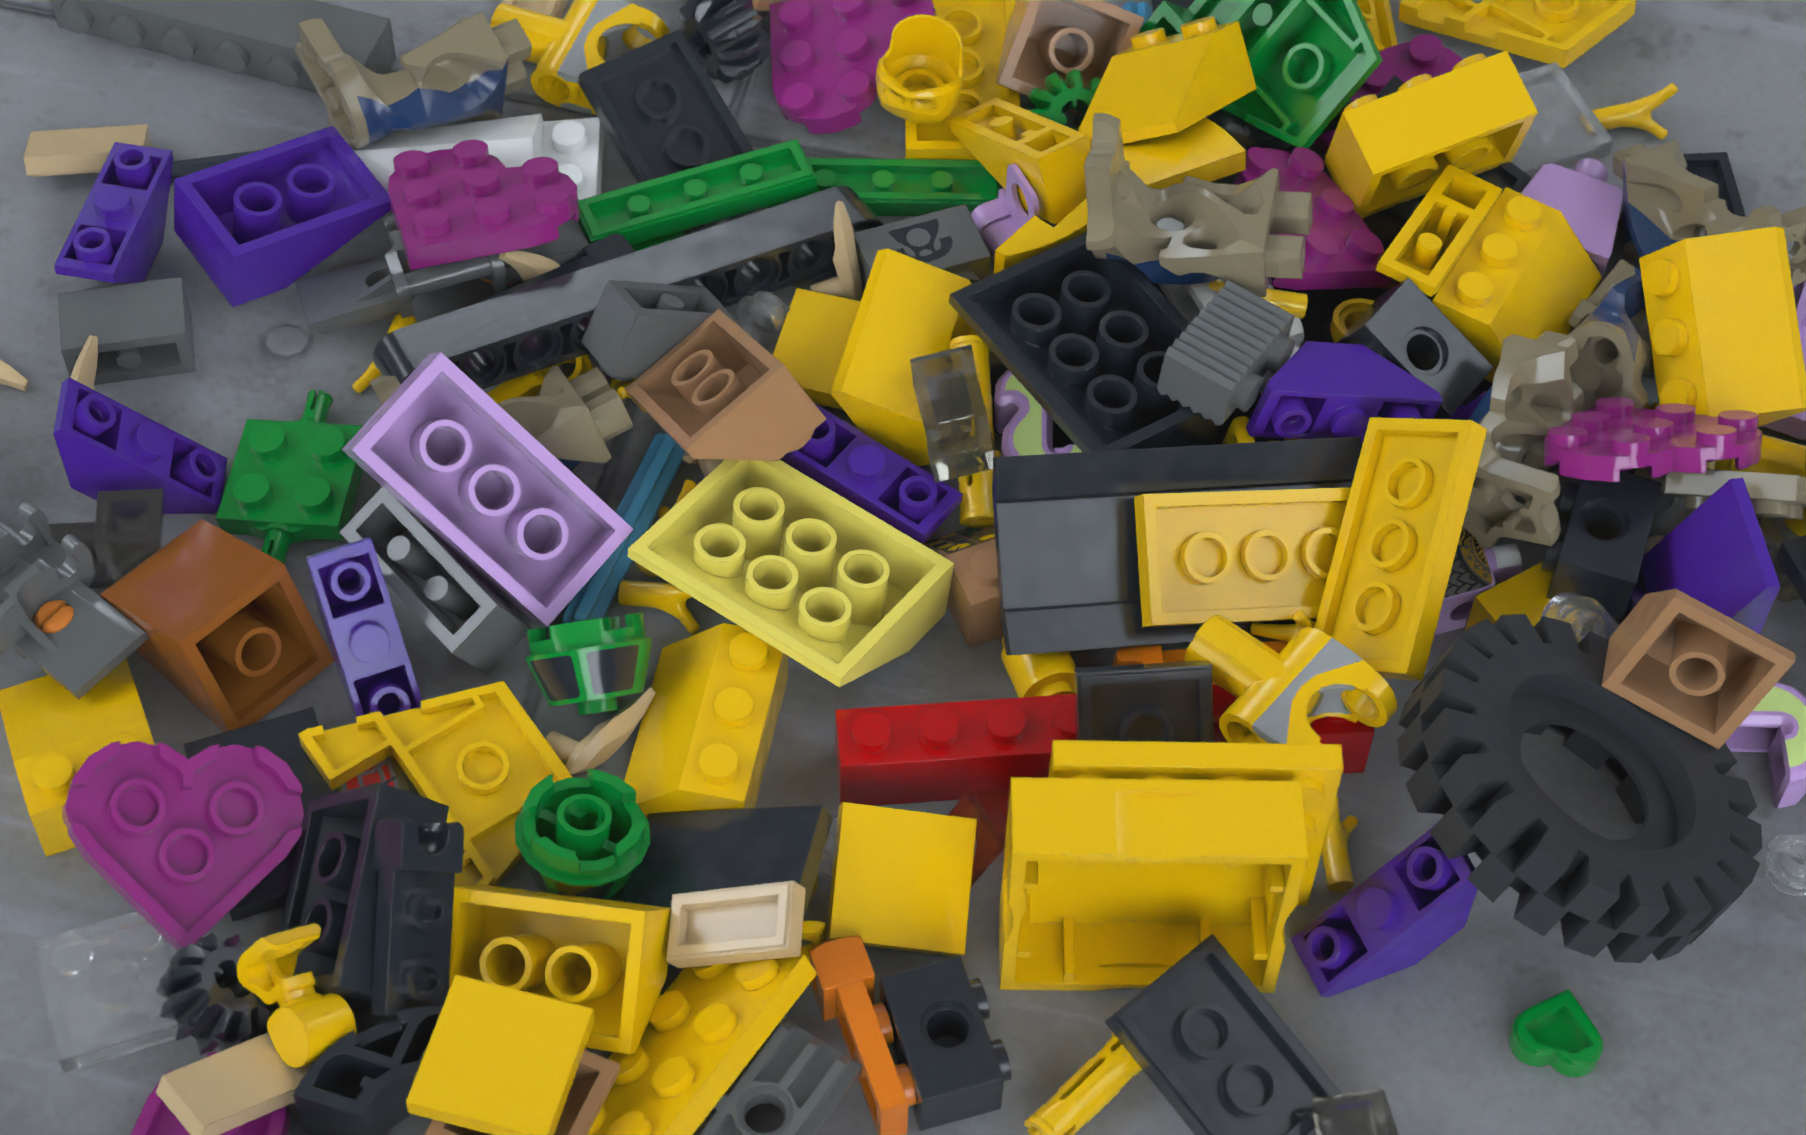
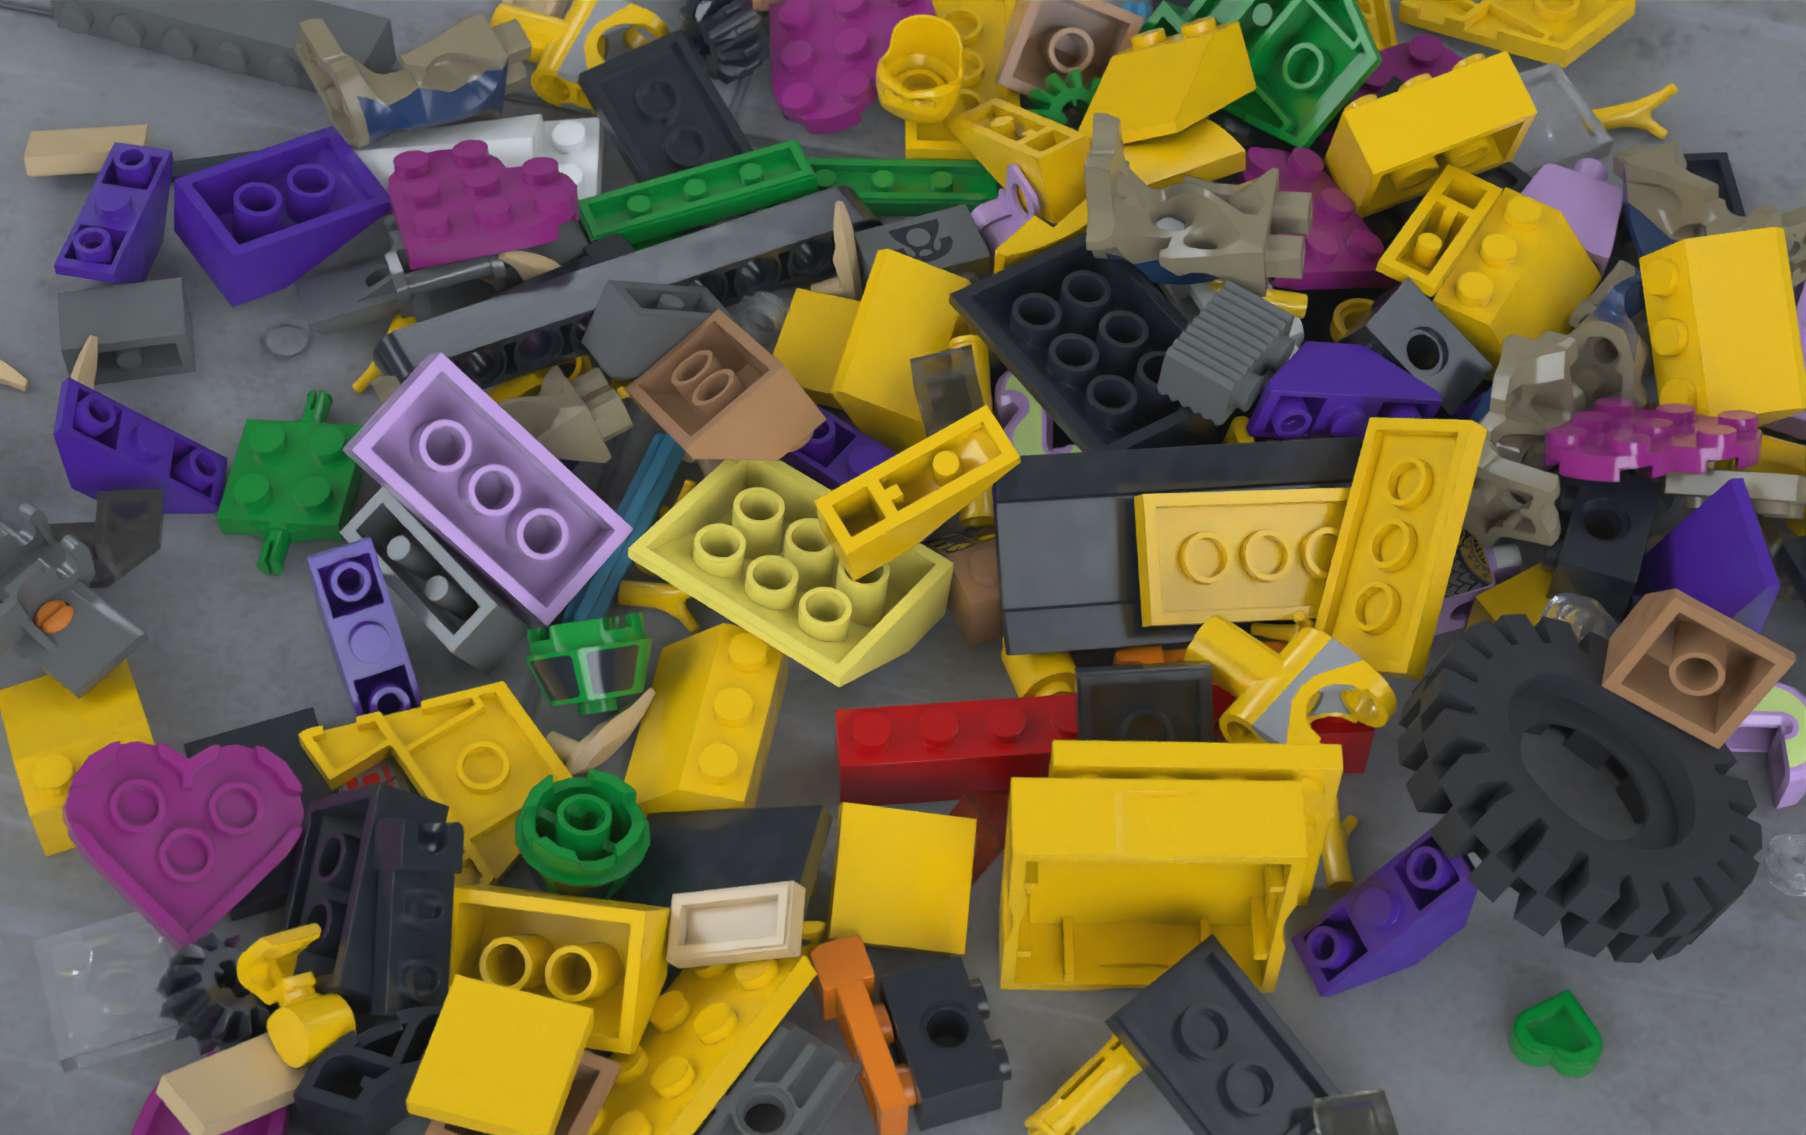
dark orange slope [100,519,334,732] -> none
none -> yellow slope [814,405,1021,582]

